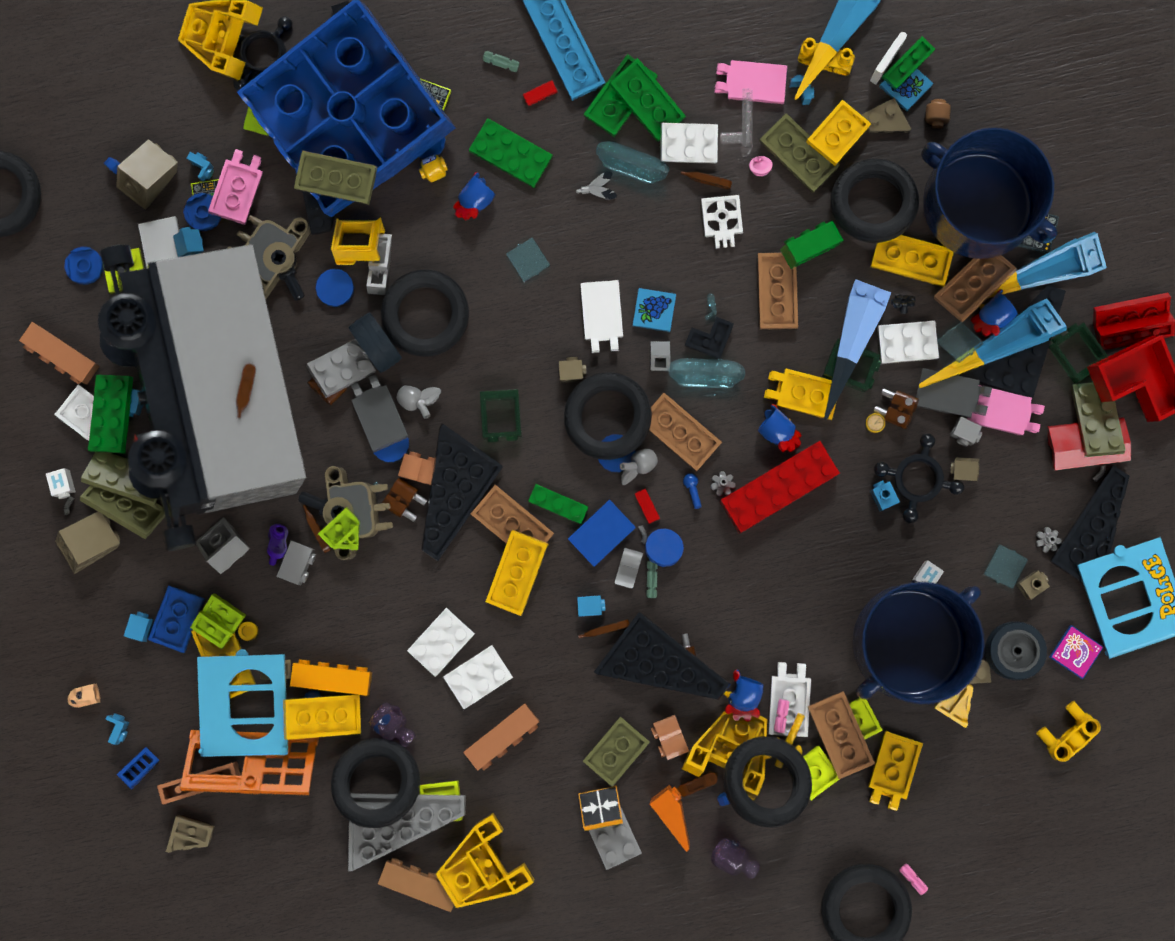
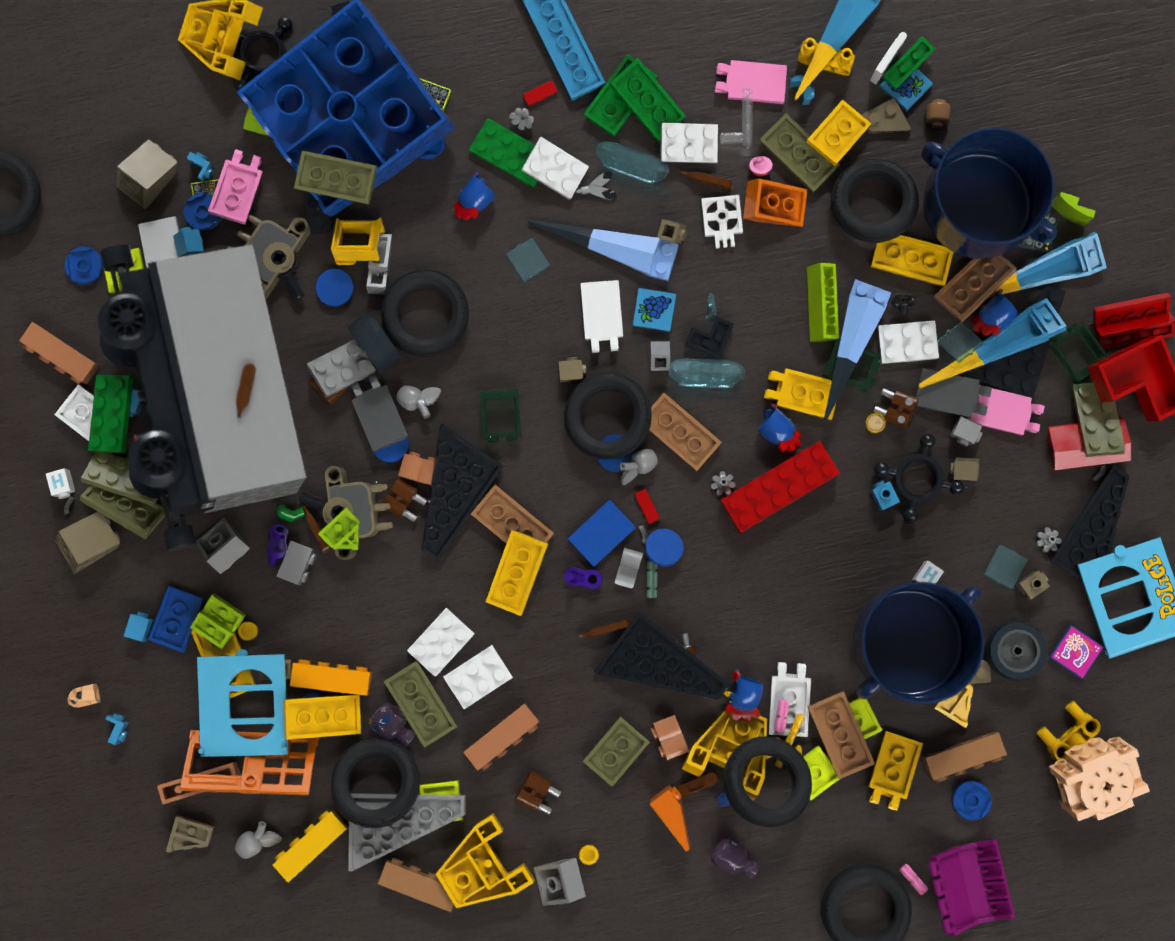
blue tile [104,157,121,175] -> none
blue slope [117,747,160,790] -> none
yellow head [419,154,448,182] -> none
sand green axle [483,51,519,72] -> none
green plate [528,484,588,524] -> none
dark azure brick [577,596,605,617] -> none
black tile [579,786,623,831] -> none
light grey plate [589,806,642,870] -> none
blue bar [683,473,702,509] -> none
medium nougat plate [757,253,798,330] -> none
green brick [780,221,844,269] -> none
none -> light grey piece [235,821,282,859]
none -> yellow brick [273,810,349,882]
none -> green arm [277,504,306,522]
none -> olive plate [384,661,458,748]
none -> light grey plant [509,108,534,130]
none -> reddish brown piece [514,771,561,815]
none -> white plate [521,137,589,200]
none -> light blue plate [528,220,679,281]
none -> light grey slope [534,858,586,906]
none -> dark purple piece [564,567,603,589]
none -> yellow tile [579,845,599,865]
none -> dark tan brick [657,219,687,244]
none -> orange slope [743,179,807,227]
none -> lime brick [807,263,839,342]
none -> medium nougat brick [922,731,1007,782]
none -> magenta hinge [928,839,1015,936]
none -> blue tile [952,781,992,820]
none -> light nougat piece [1049,737,1149,821]
none -> lime slope [1052,192,1096,226]

